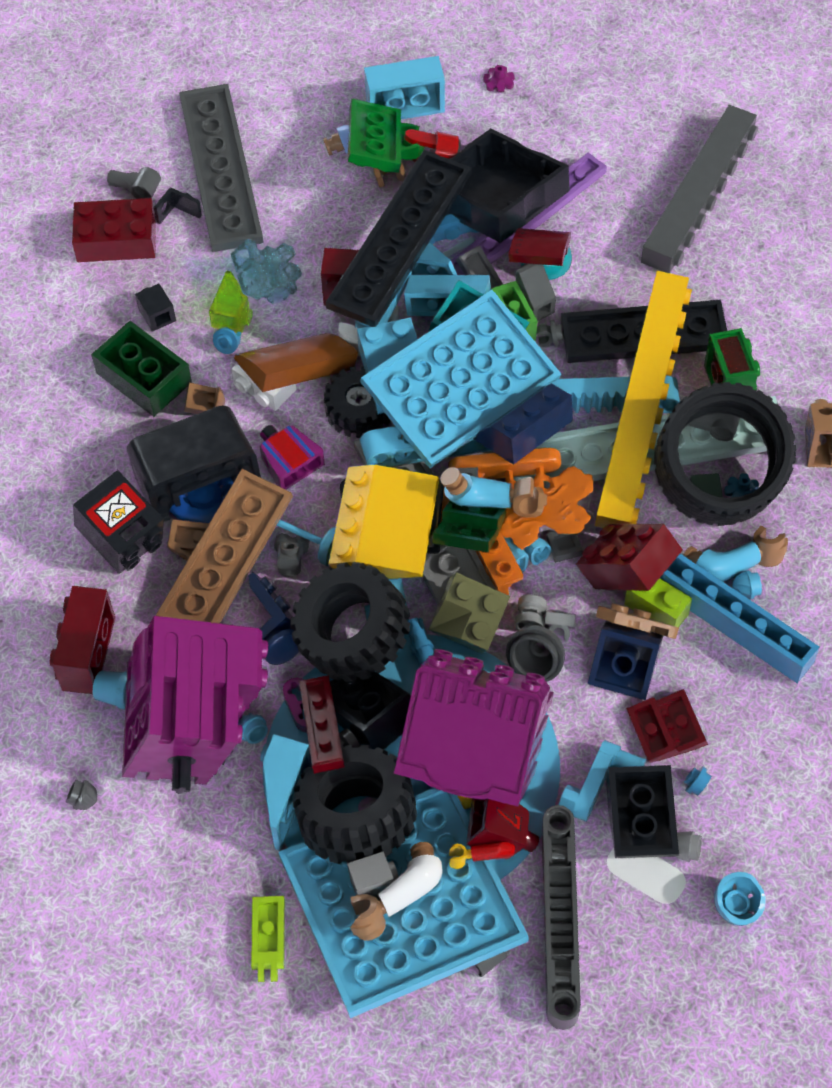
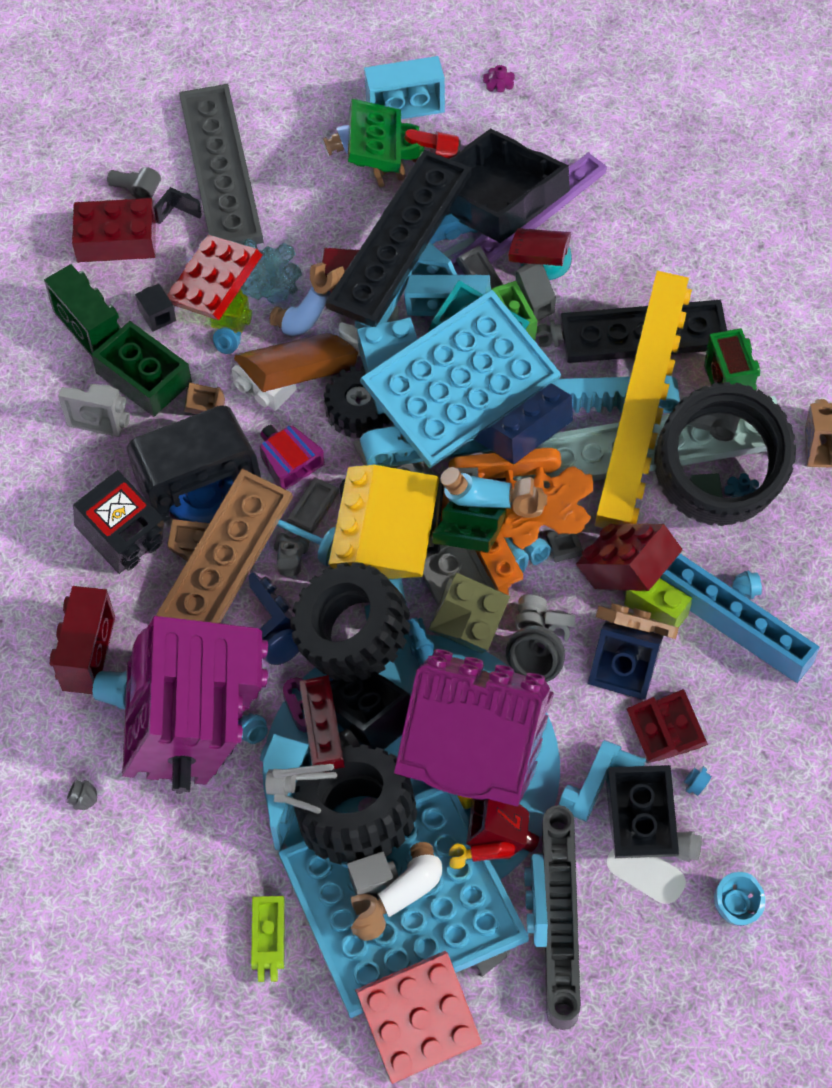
dark grey brick [641,105,758,273] -> none
piece [683,526,788,582] -> none
none -> dark green brick [44,264,121,357]
none -> light grey plate [58,383,130,437]
none -> plate [167,235,263,321]
none -> light grey plant [265,764,337,814]
none -> piece [269,262,346,336]
none -> flat silver tile [286,477,339,534]
none -> plate [355,951,482,1084]
none -> medium azure tile [524,854,548,947]

